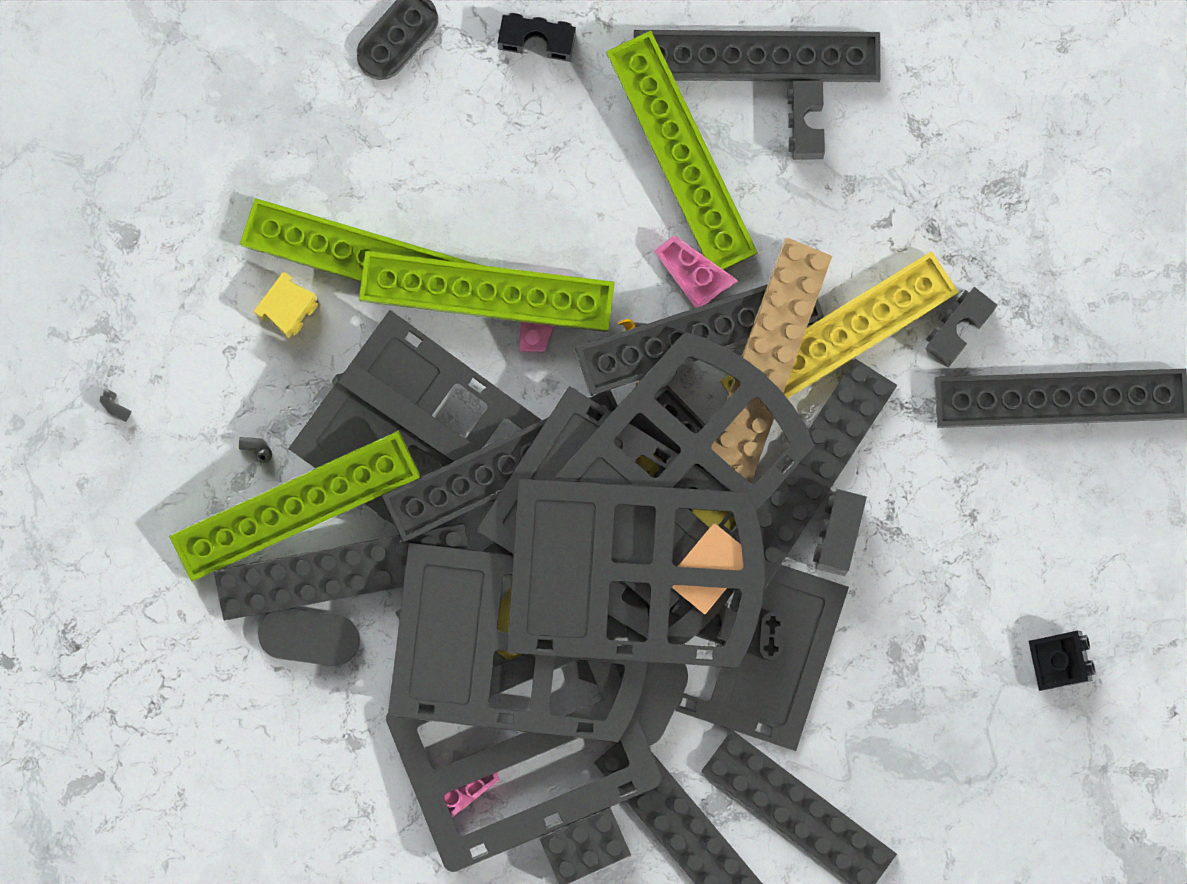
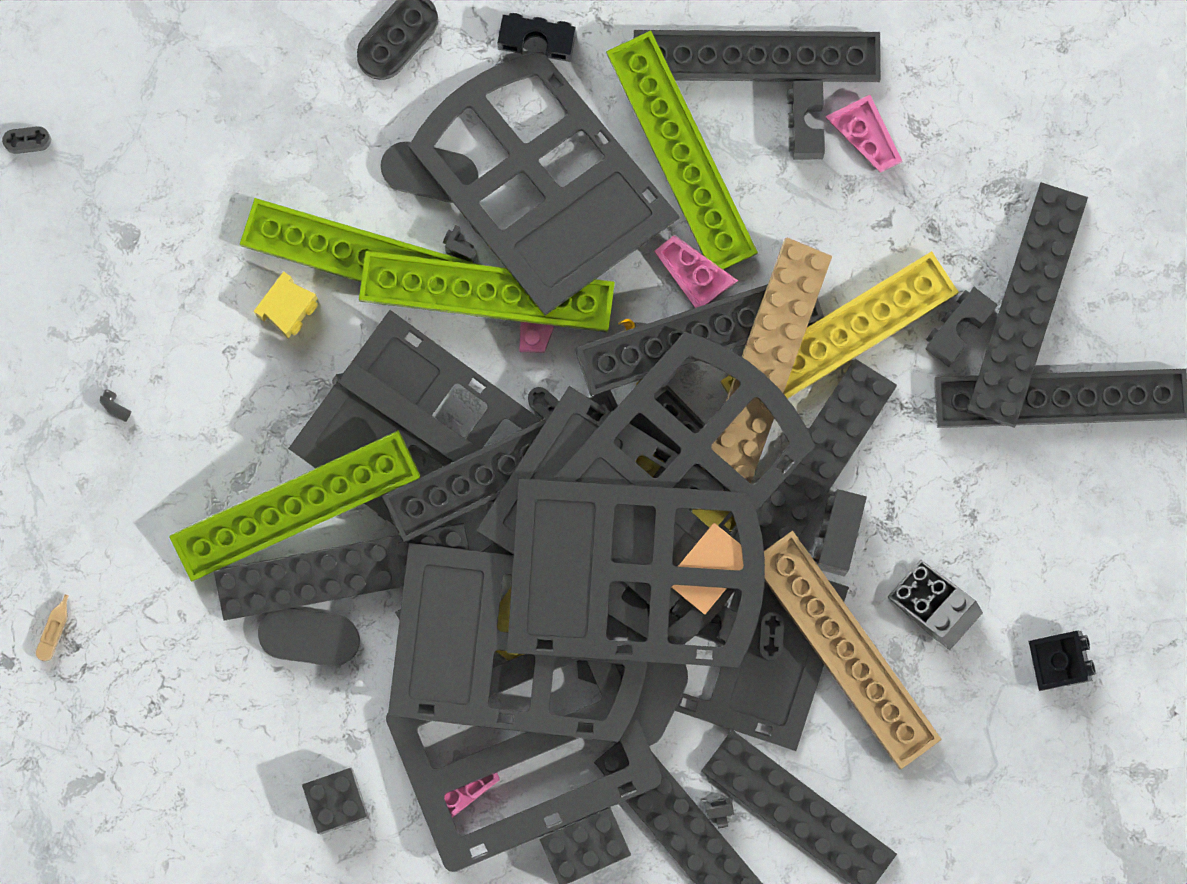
dark grey arm [239,437,272,463] -> none
none -> dark grey beam [2,126,51,154]
none -> tan piece [36,594,69,661]
none -> dark grey brick [302,768,369,835]
none -> dark grey tile [381,142,479,203]
none -> dark grey door [409,52,680,316]
none -> dark grey bracket [443,225,477,263]
none -> dark grey beam [528,387,559,419]
none -> dark grey tile [705,797,734,829]
none -> tan plate [764,531,942,770]
none -> bright pink wing [825,95,902,173]
none -> dark grey slope [888,560,983,650]
none -> dark grey plate [967,182,1088,428]

